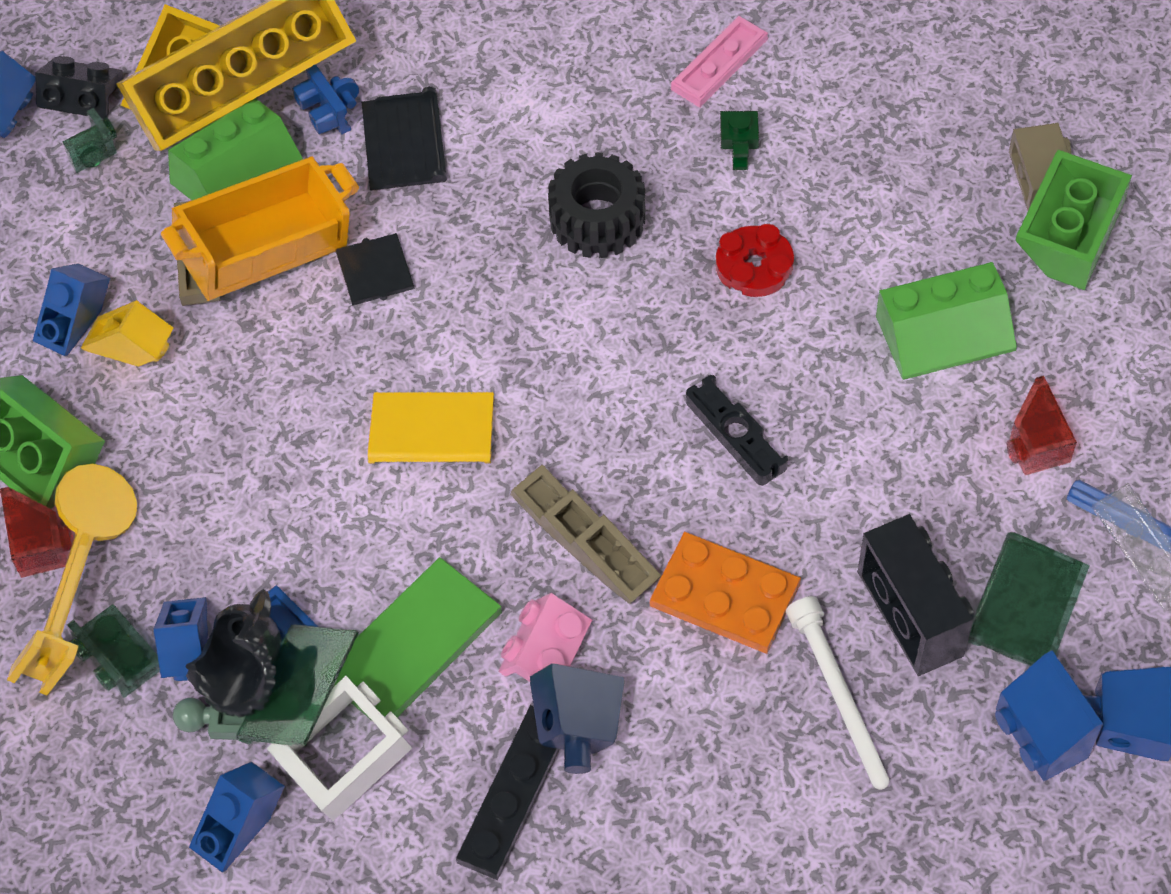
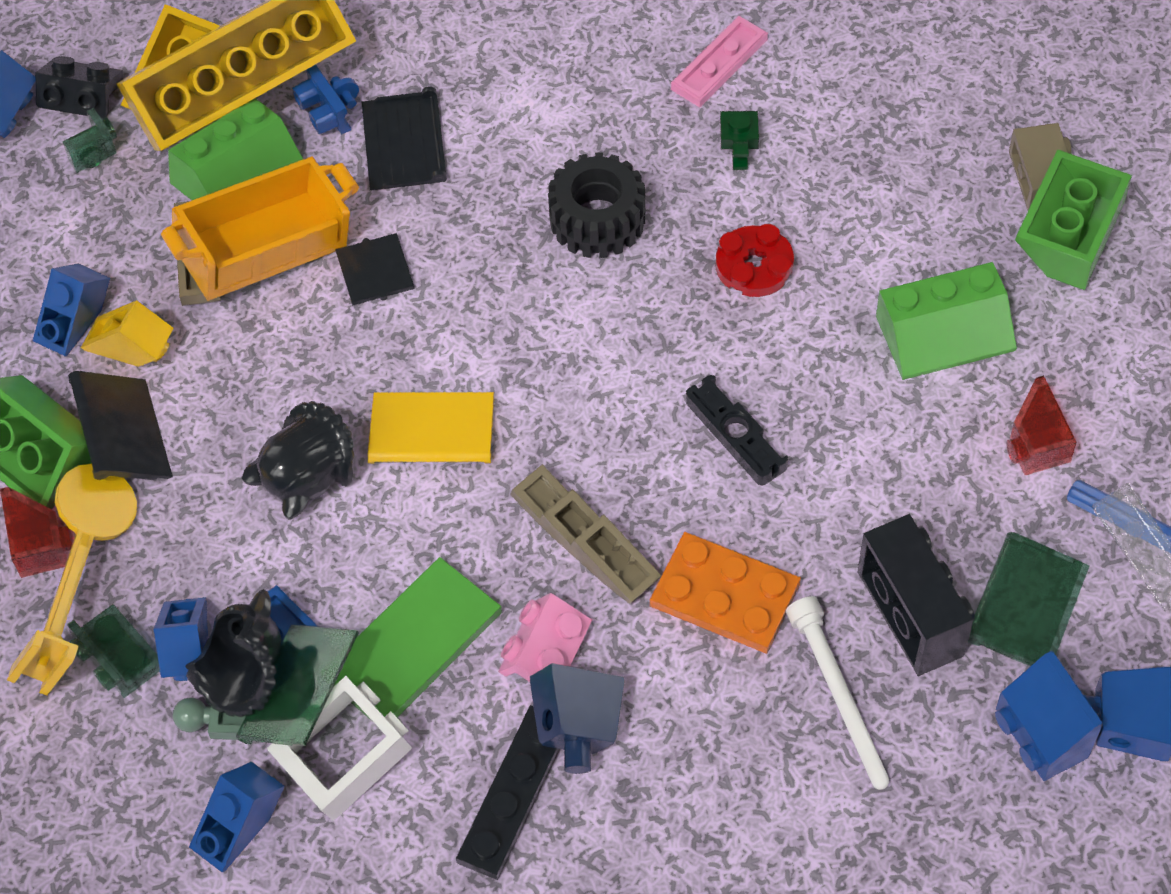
none -> black piece [68,371,173,480]
none -> black hair [242,401,355,520]

